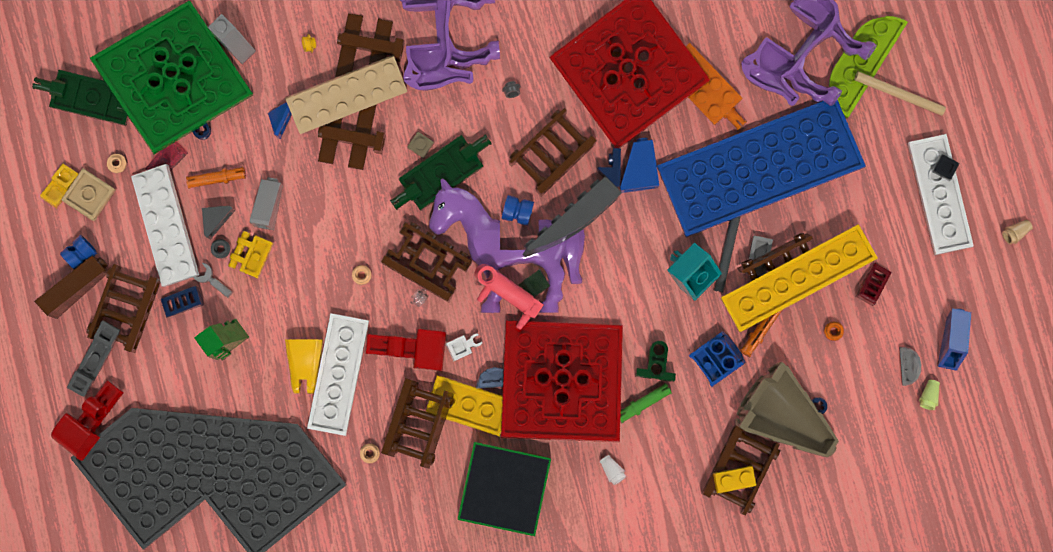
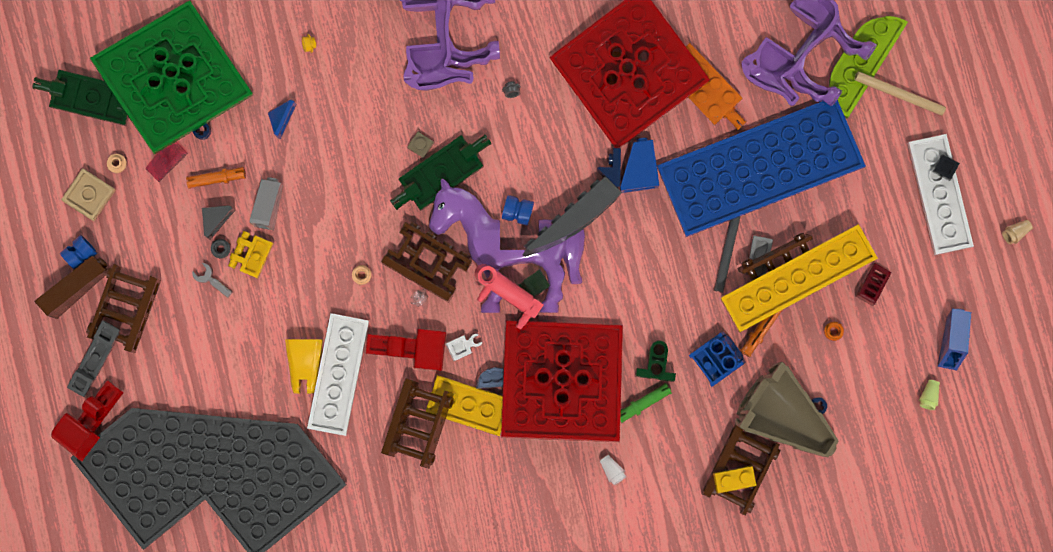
yellow slope [40,164,78,209] -> none
white plate [131,164,199,287] -> none
dark blue slope [161,286,204,318] -> none
green wedge [194,319,249,361] -> none
light grey slope [208,14,256,64] -> none
tan plate [285,55,407,134] -> none
reddish brown fence [318,13,405,170] -> none
light nougat plate [360,444,380,463] -> none
black tile [457,442,551,537] -> none
reddish brown fence [509,108,597,197] -> none
teal brick [667,242,722,301] -> none
light grey plate [900,347,922,386] -> none

